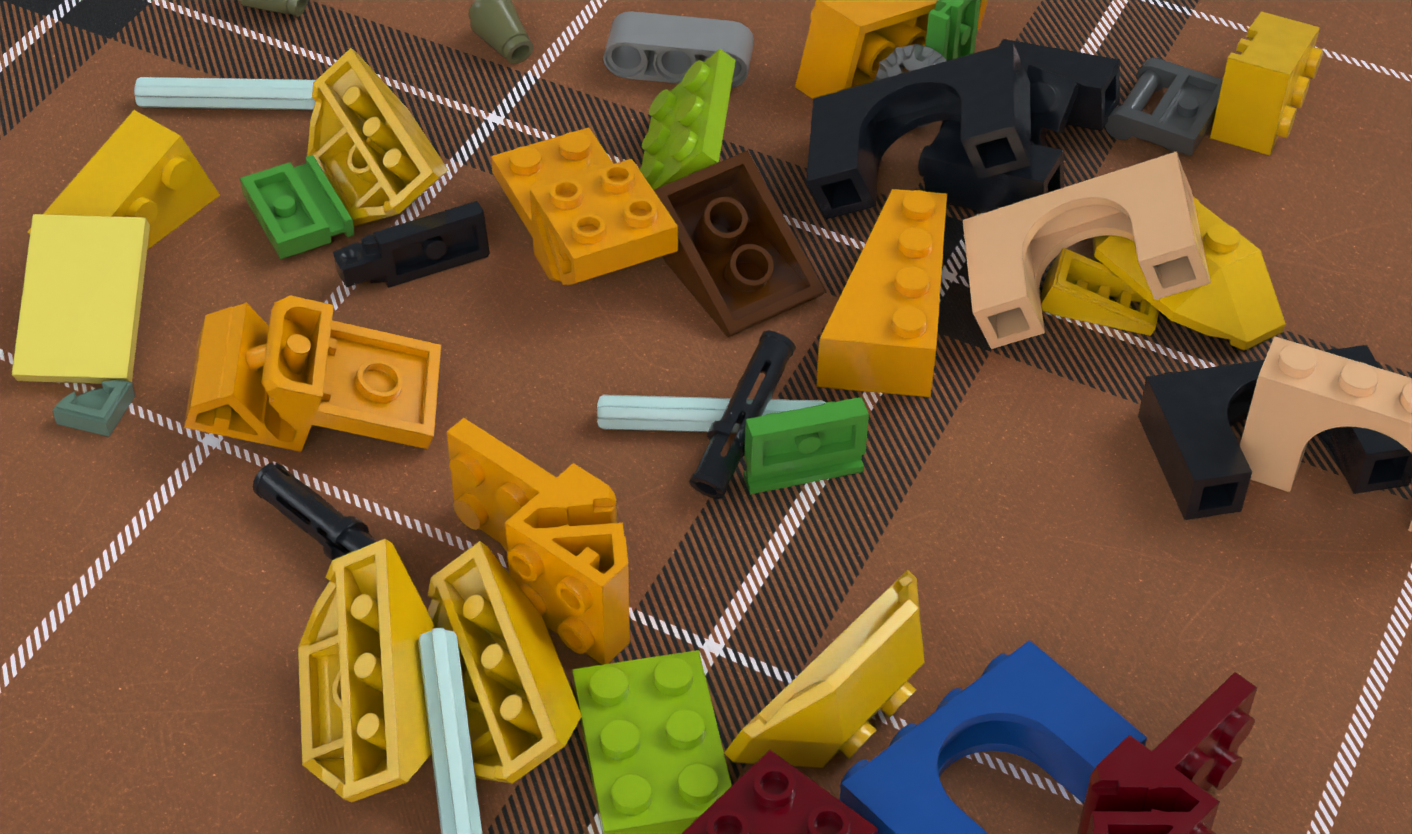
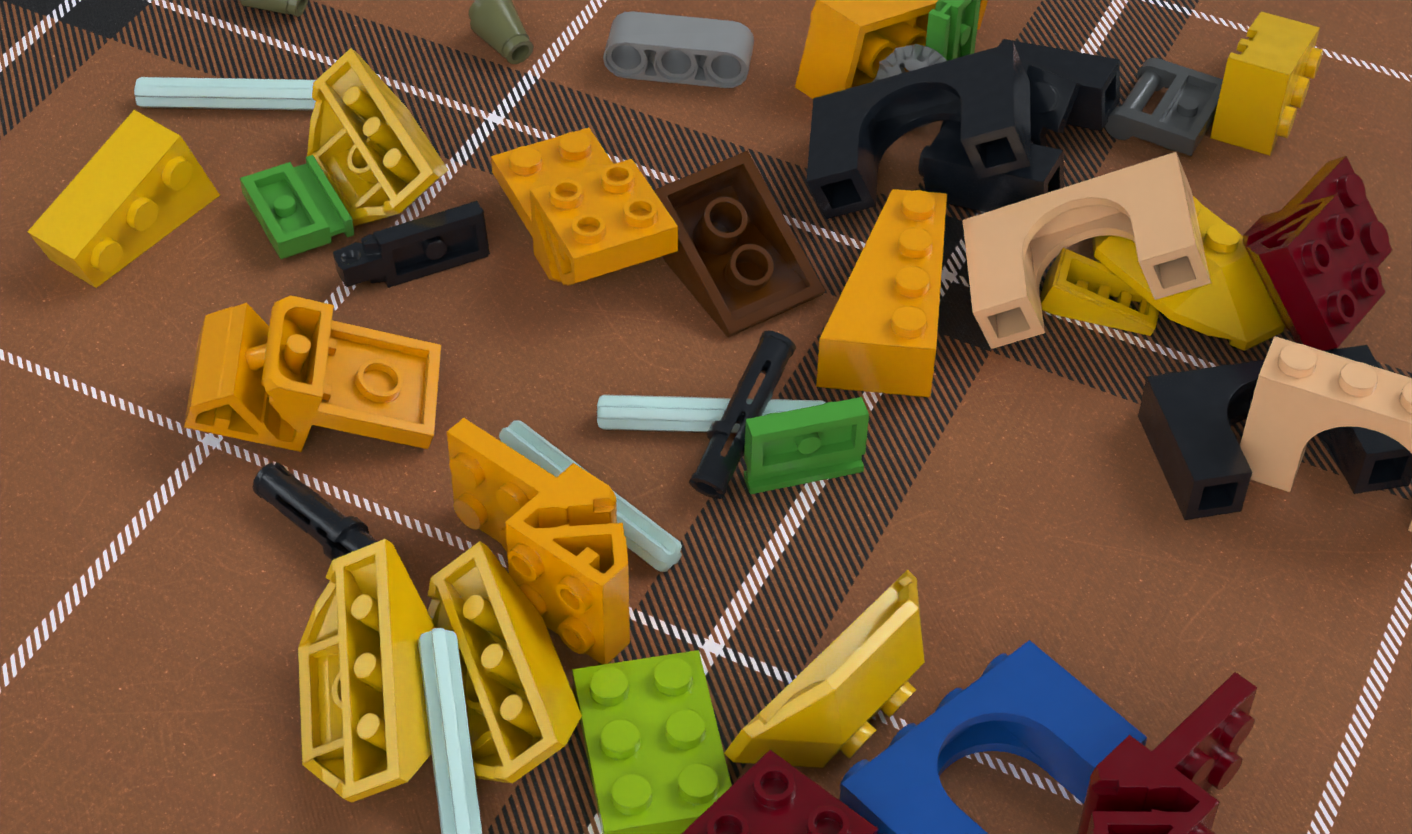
light yellow tile [12,214,150,384] -> none
sand green tile [52,380,135,437] -> none
lime plate [639,49,736,190] -> none
none -> light aqua axle [499,420,682,572]
none -> dark red piece [1243,156,1393,351]

